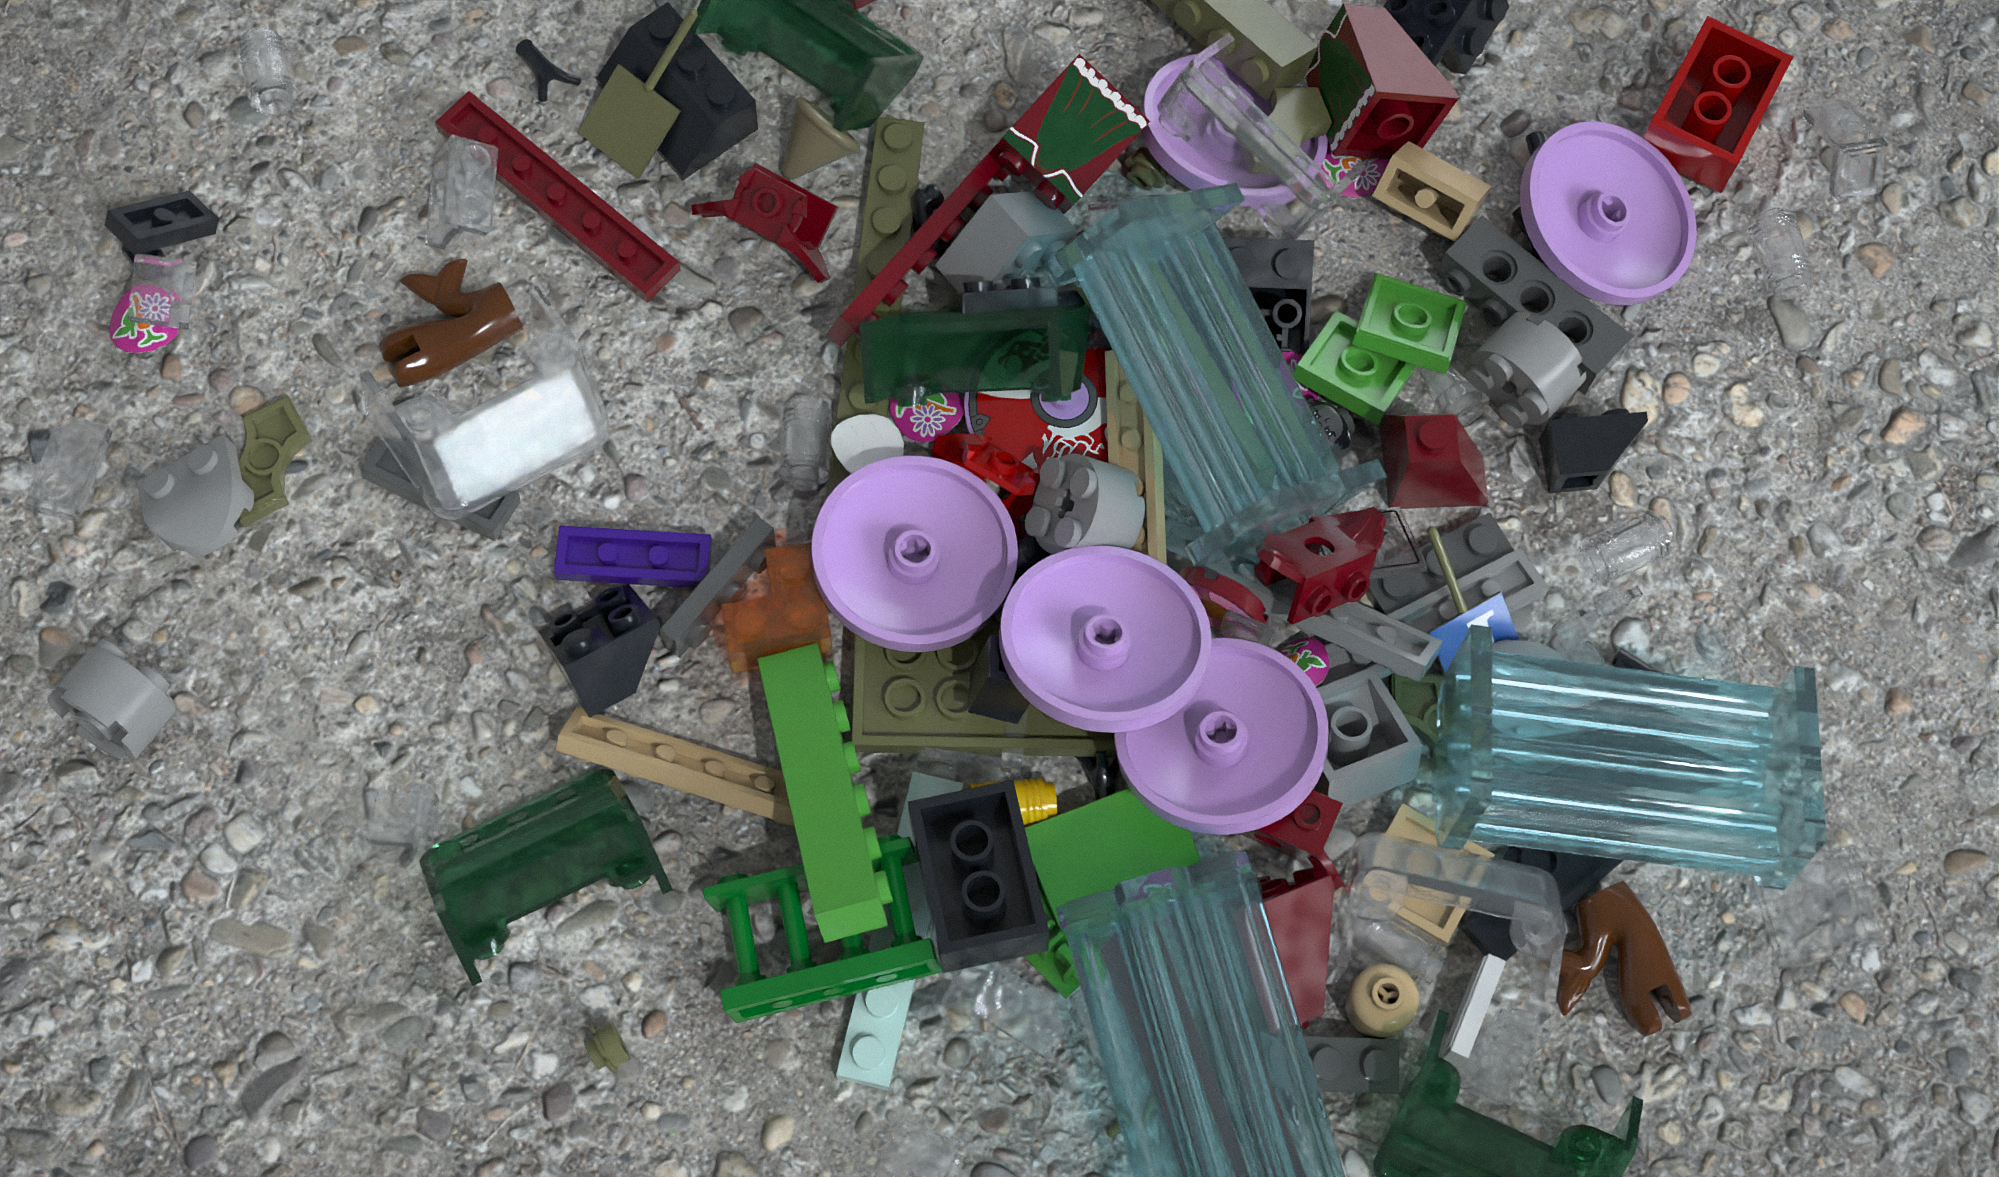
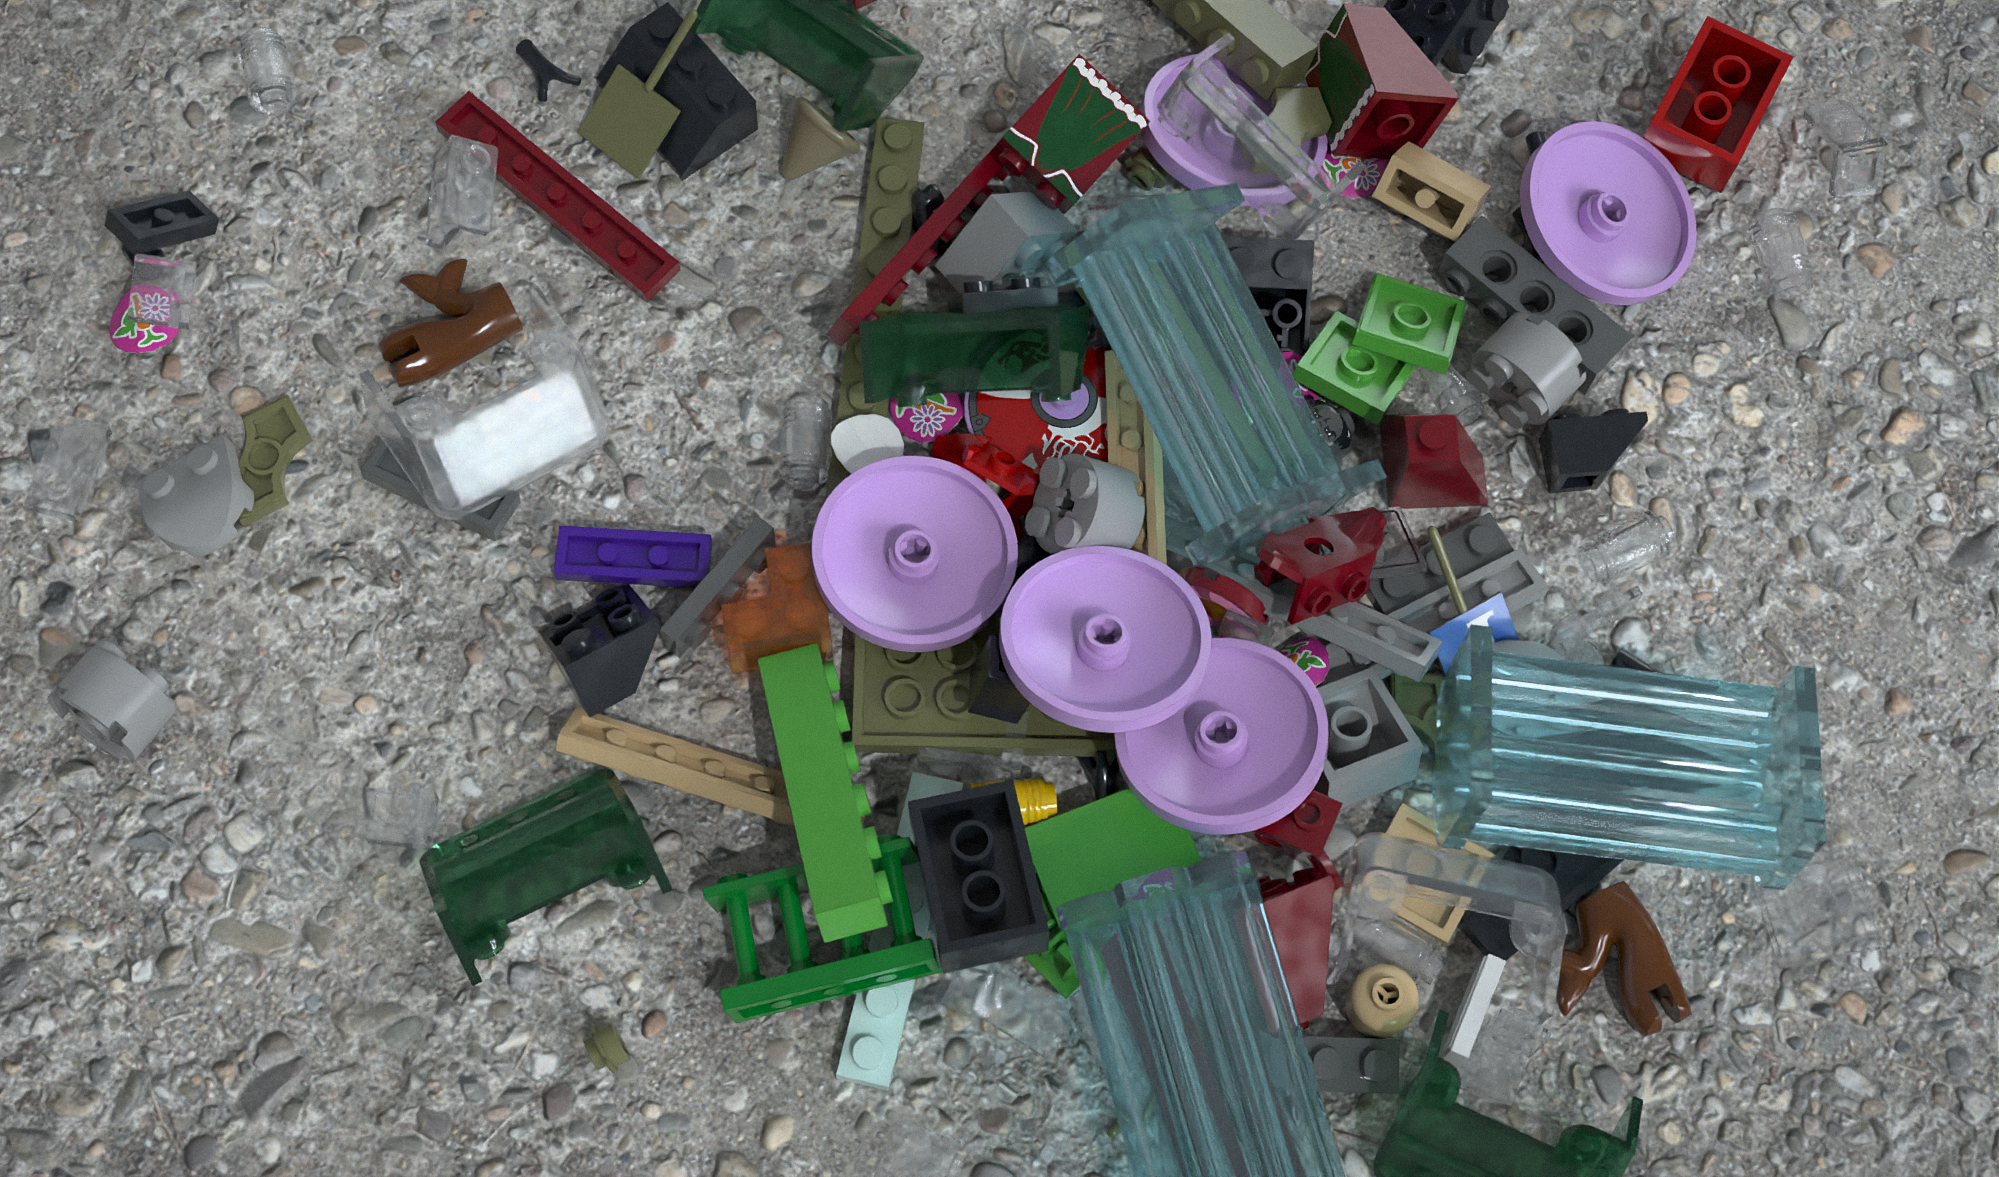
dark red piece [691,163,839,283] -> none

